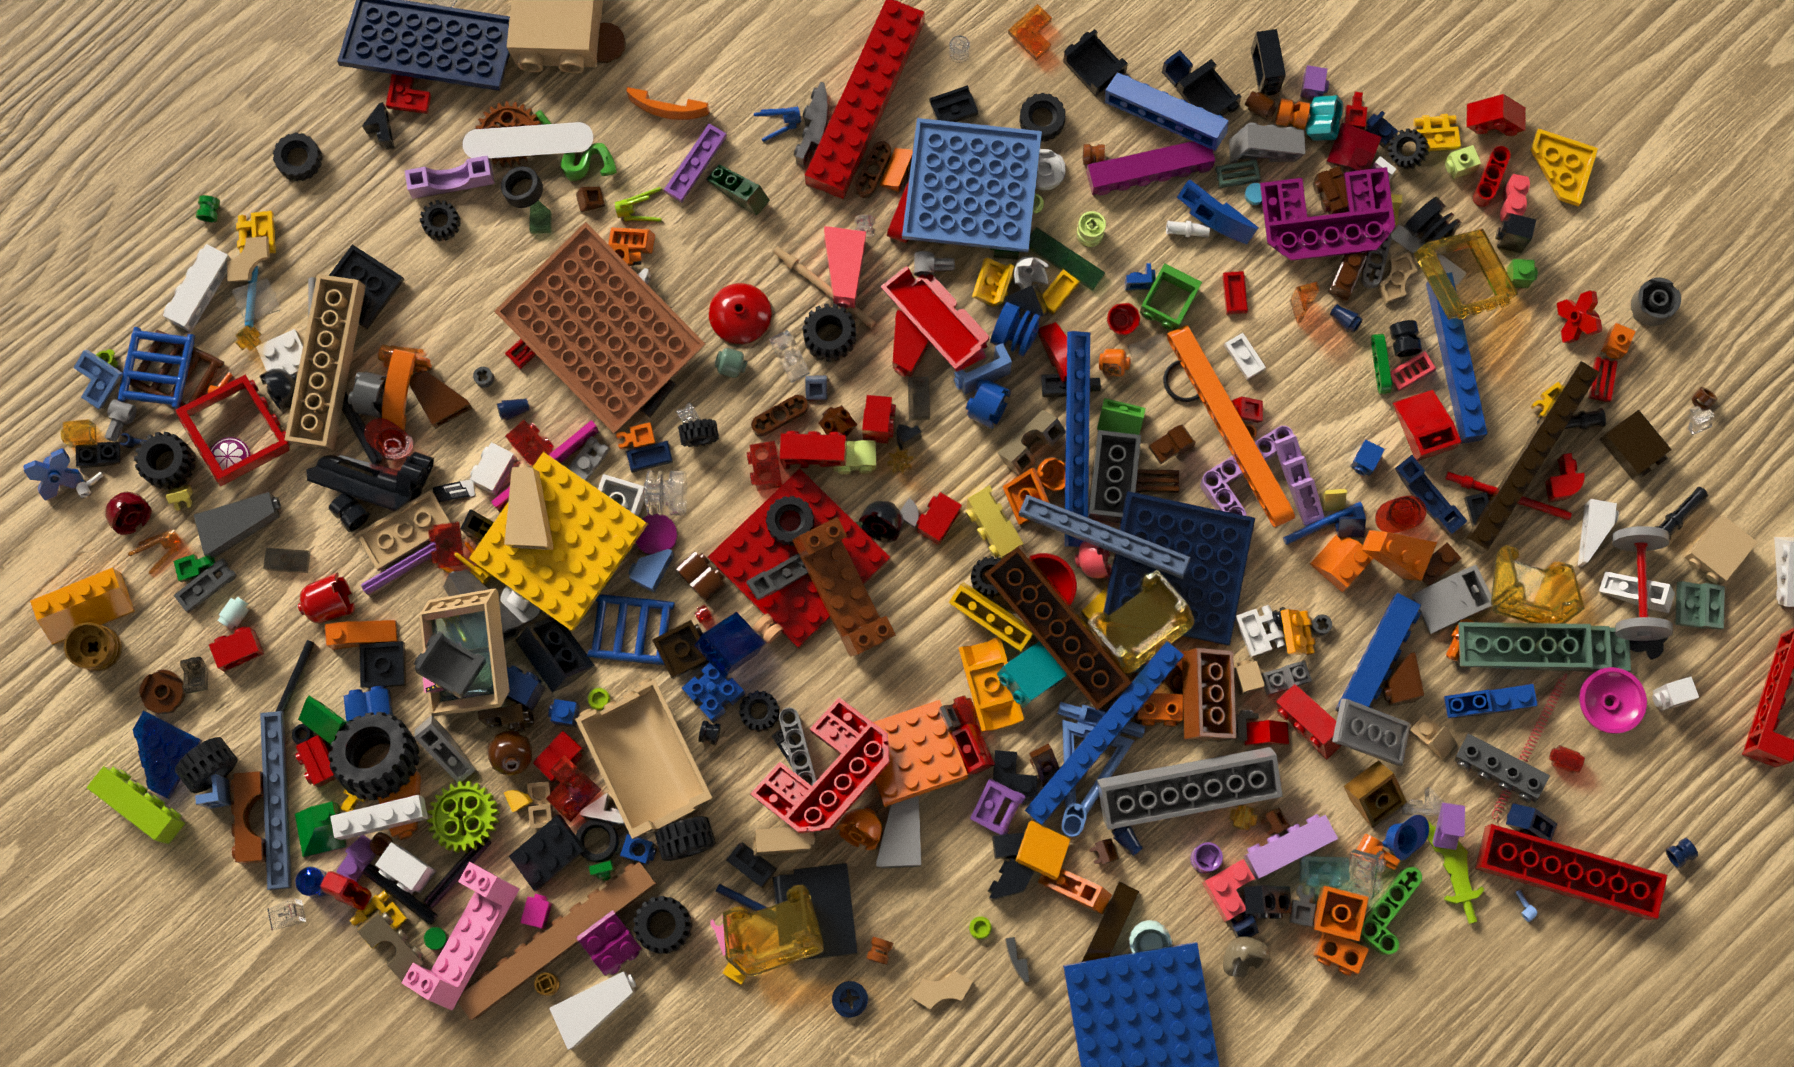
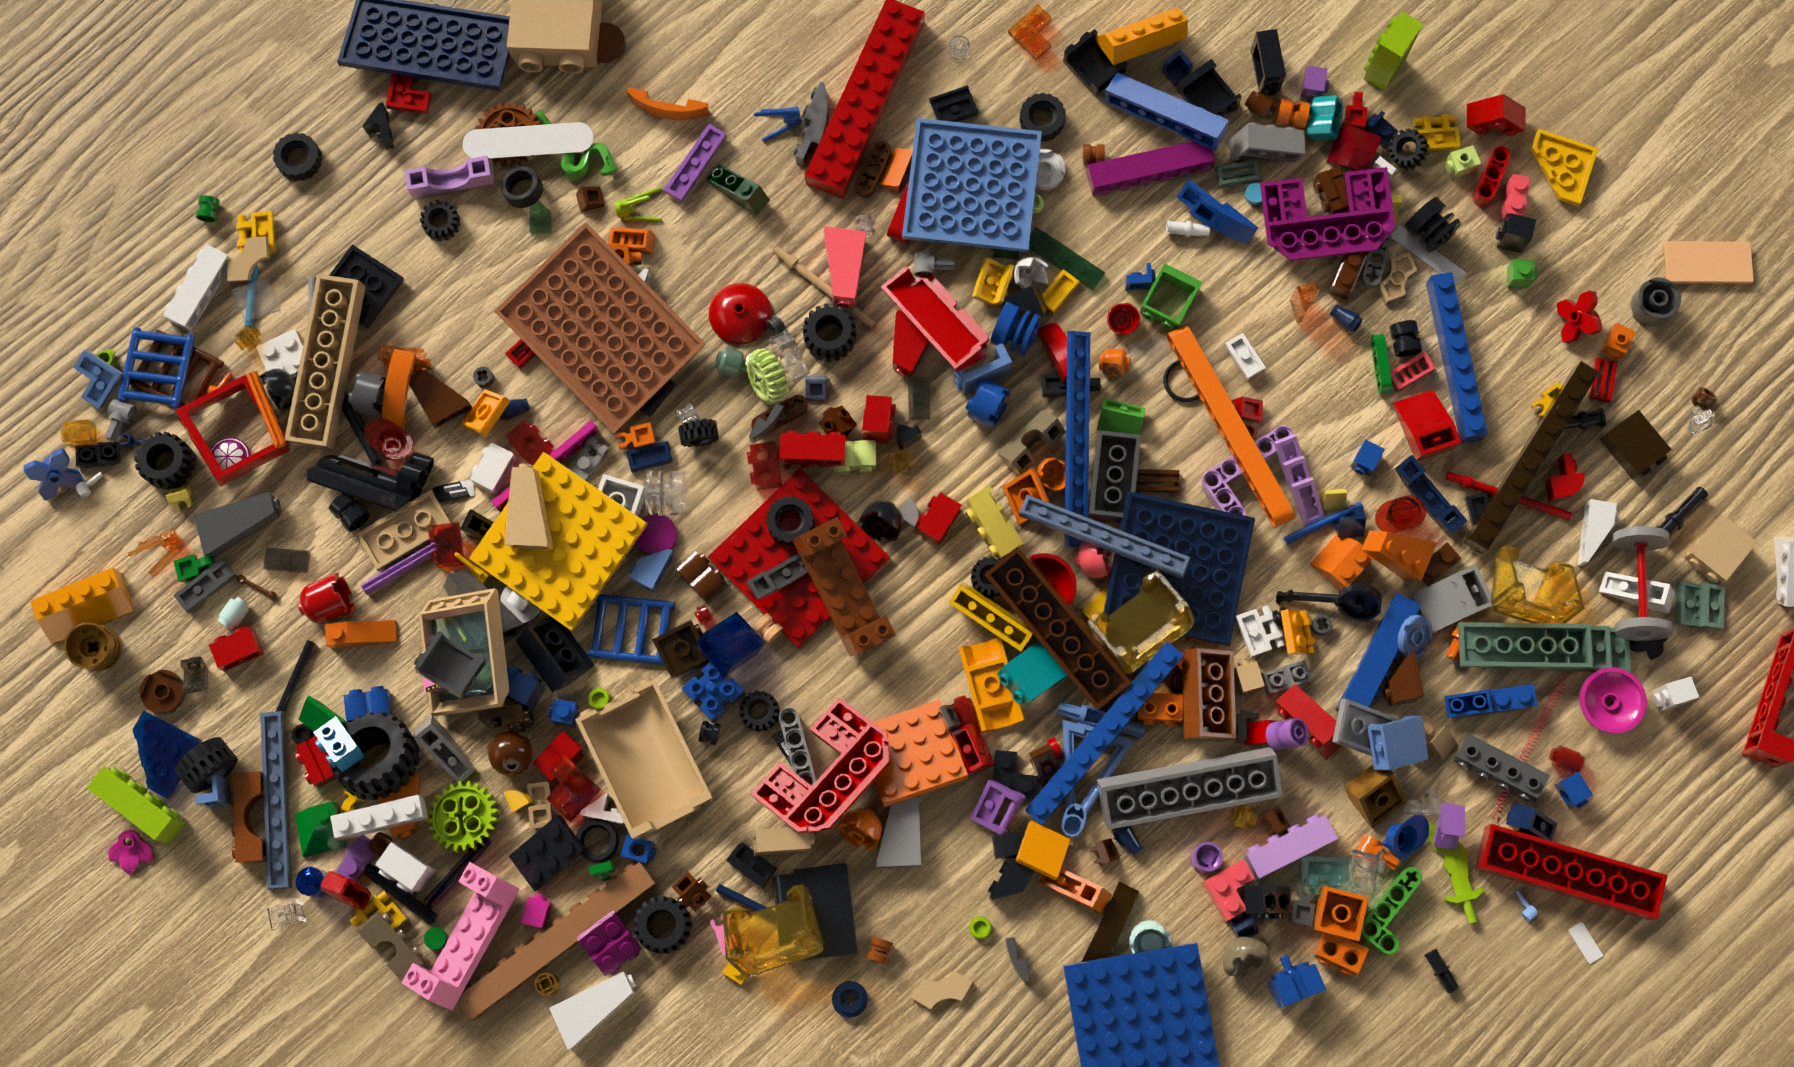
dark red cylinder [105,491,152,535] -> none
black plate [360,641,406,689] -> none
black tyre [655,816,716,861] -> none
yellowish green wheel [1077,211,1106,247] -> none
reddish brown brick [1149,424,1196,464] -> none
red tile [1222,271,1248,315] -> none
clear yellow window [1413,229,1518,320] -> none
dark blue wheel [1666,838,1698,868] -> none
none -> dark pink plate [108,830,154,874]
none -> reddish brown hinge [236,574,277,600]
none -> orange axle [247,371,286,449]
none -> brick [314,717,365,772]
none -> light orange tile [461,389,510,436]
none -> reddish brown brick [672,871,712,912]
none -> yellowish green gear [745,348,789,405]
none -> dark grey slope [749,403,785,443]
none -> dark grey bush [765,315,786,336]
none -> red tile [1047,737,1064,760]
none -> light orange slope [1095,7,1188,65]
none -> medium lavender wheel [1266,718,1309,750]
none -> blue brick [1267,955,1327,1008]
none -> black piece [1276,583,1382,622]
none -> lime brick [1363,11,1423,91]
none -> medium blue panel [1367,716,1429,770]
none -> medium blue tile [1398,615,1432,658]
none -> black axle [1424,948,1459,994]
none -> blue brick [1554,772,1593,809]
none -> white sticker [1568,922,1603,964]
none -> light nougat tile [1664,241,1754,284]

